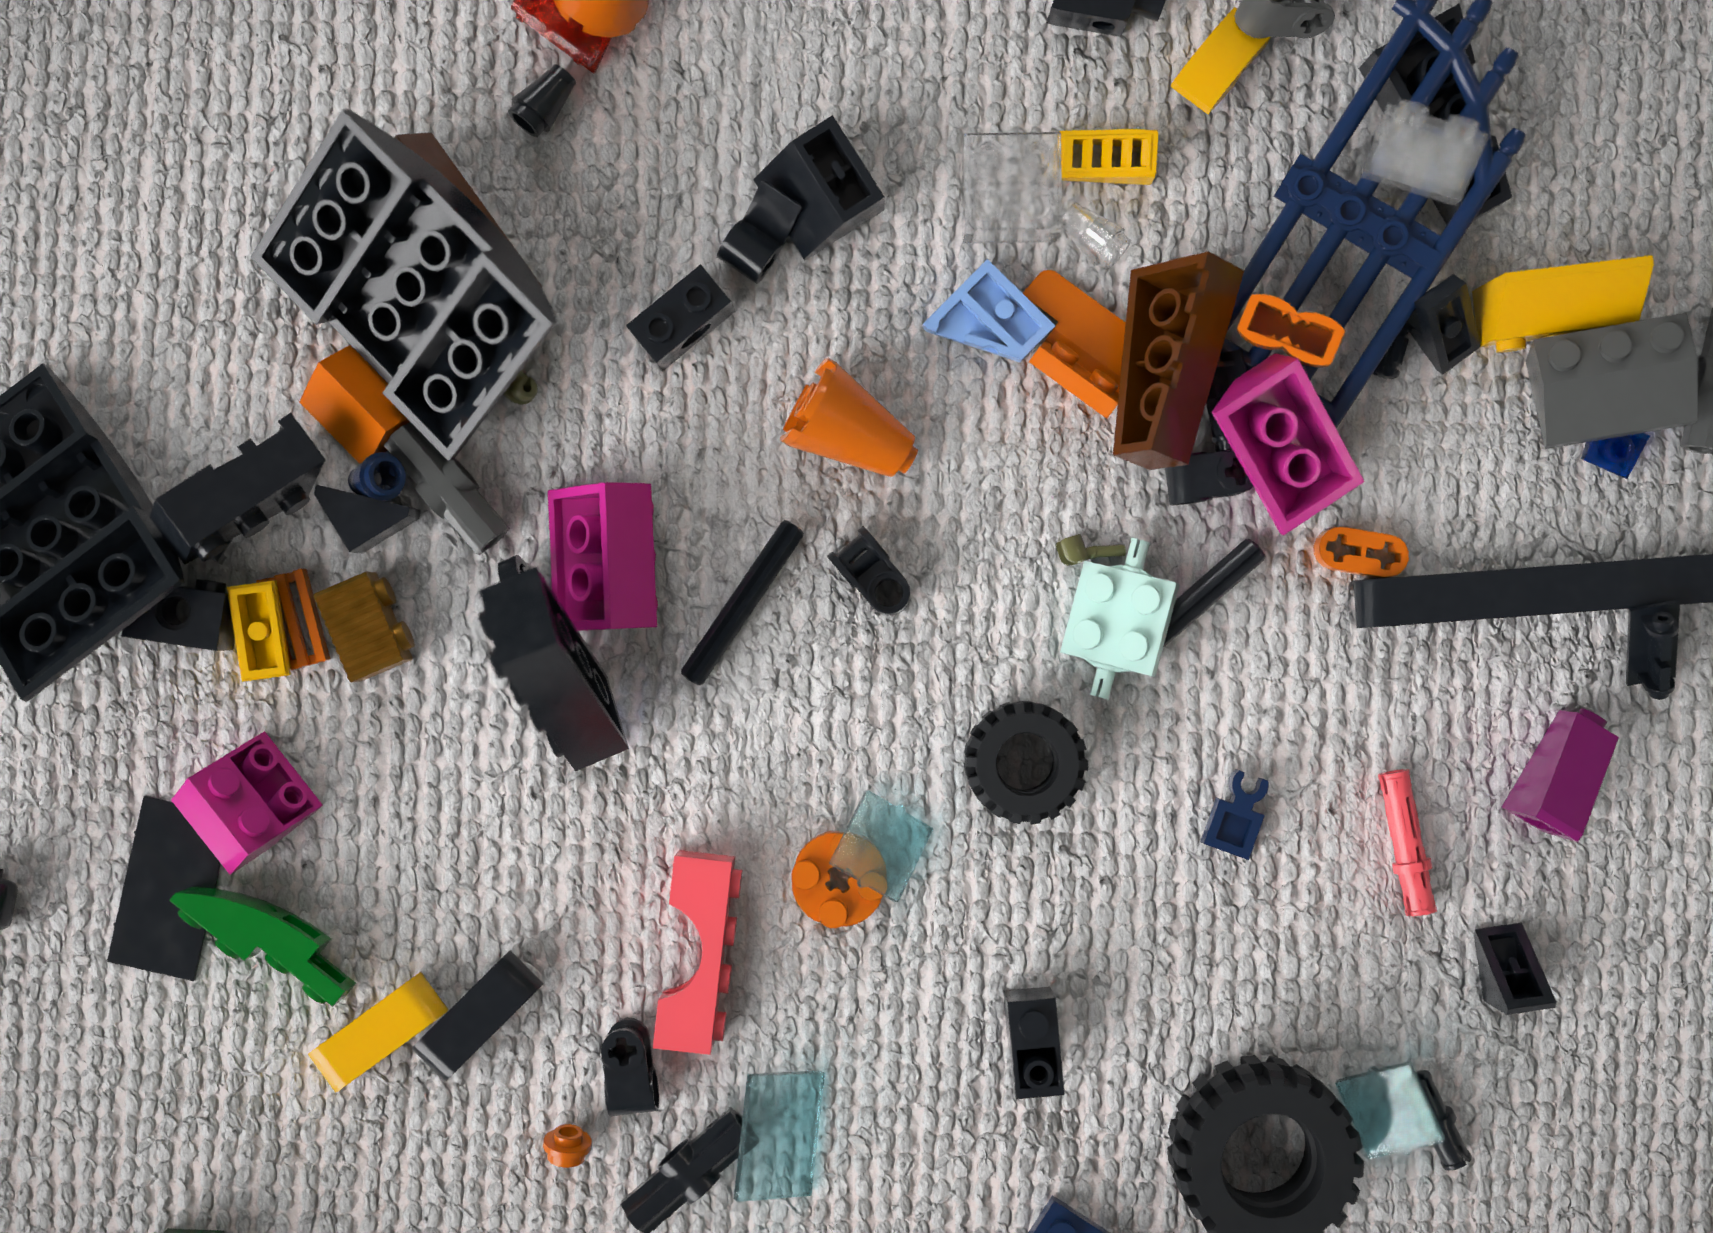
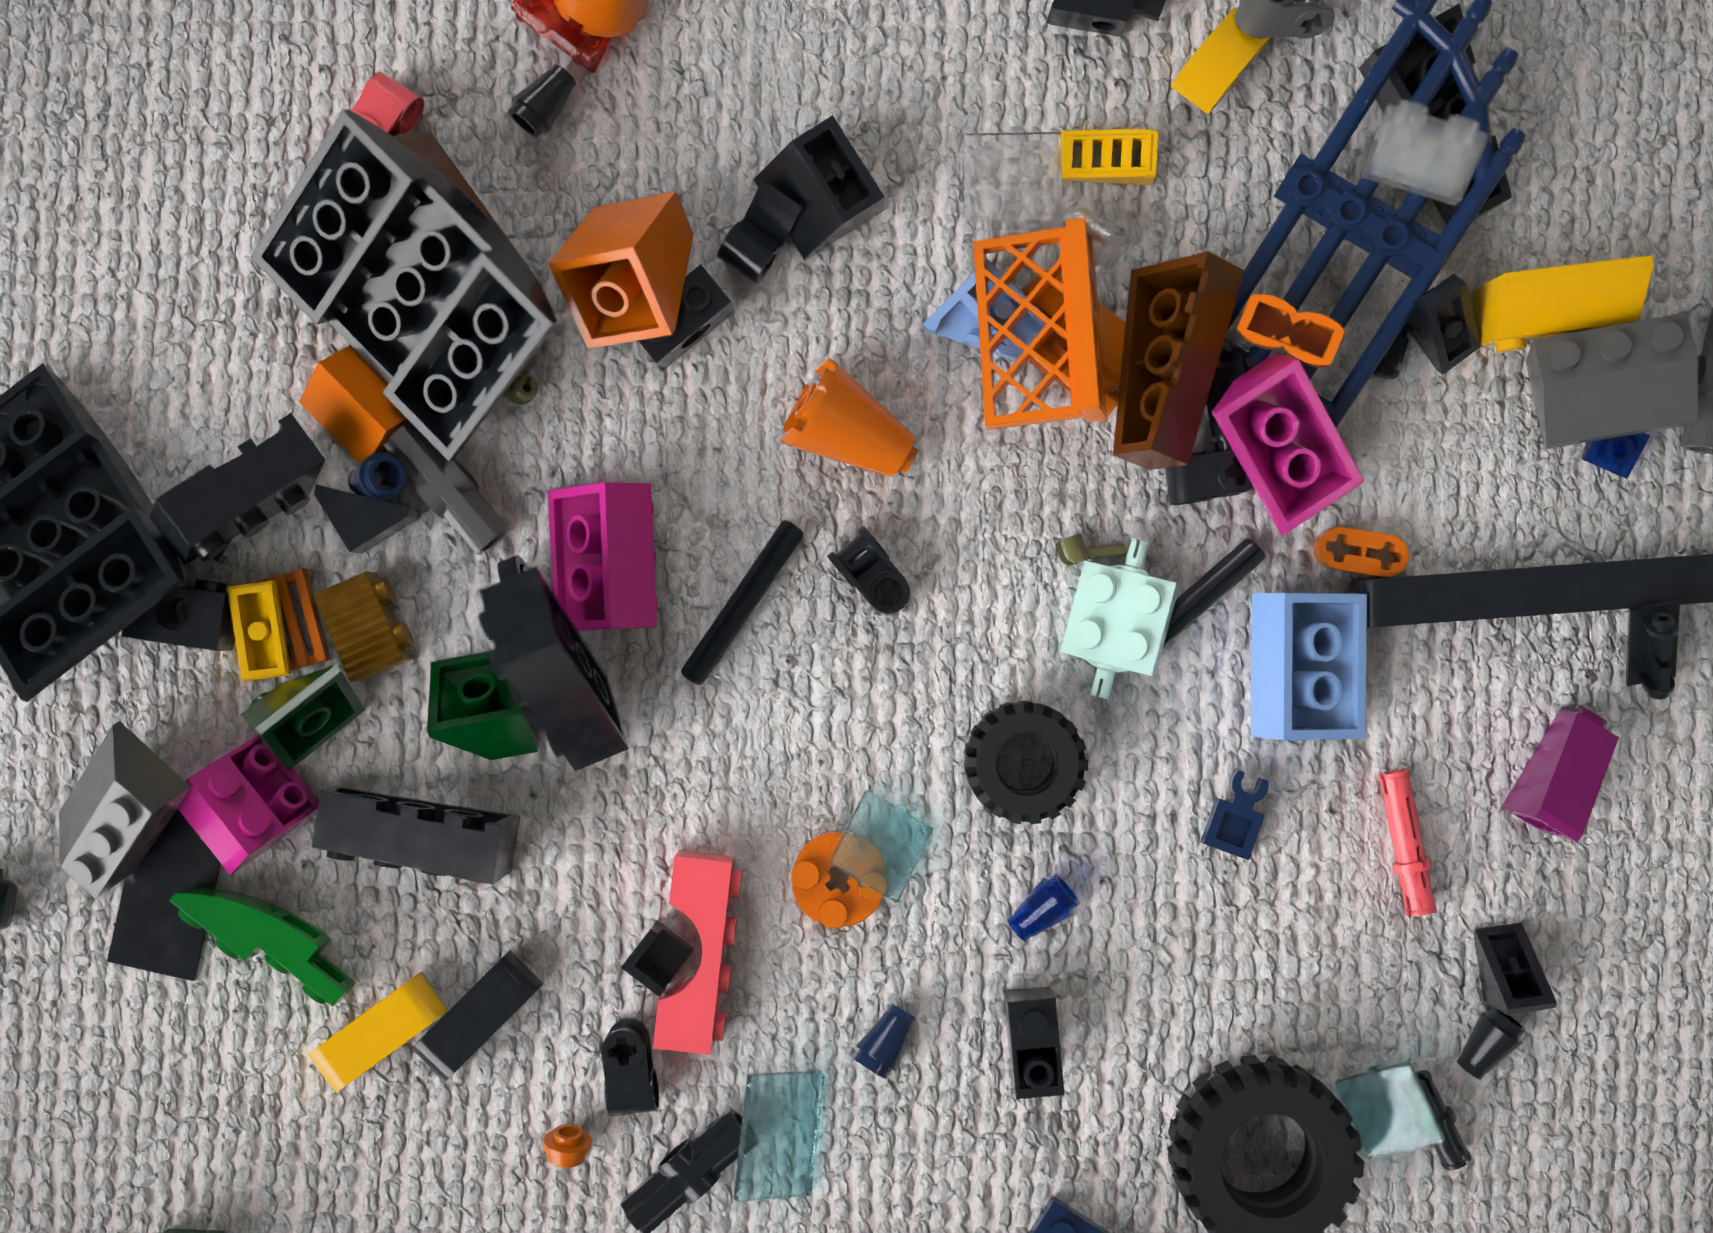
none -> dark grey slope [59,721,191,899]
none -> dark green slope [240,665,365,771]
none -> black wedge [312,786,520,885]
none -> coral piece [351,72,425,137]
none -> dark green slope [427,651,538,760]
none -> orange slope [548,191,694,349]
none -> black panel [621,920,694,997]
none -> dark blue cone [854,1003,916,1079]
none -> orange fence [973,217,1107,430]
none -> clear blue cone [1007,874,1080,942]
none -> light blue slope [1251,593,1367,740]
none -> black cone [1457,1006,1526,1080]

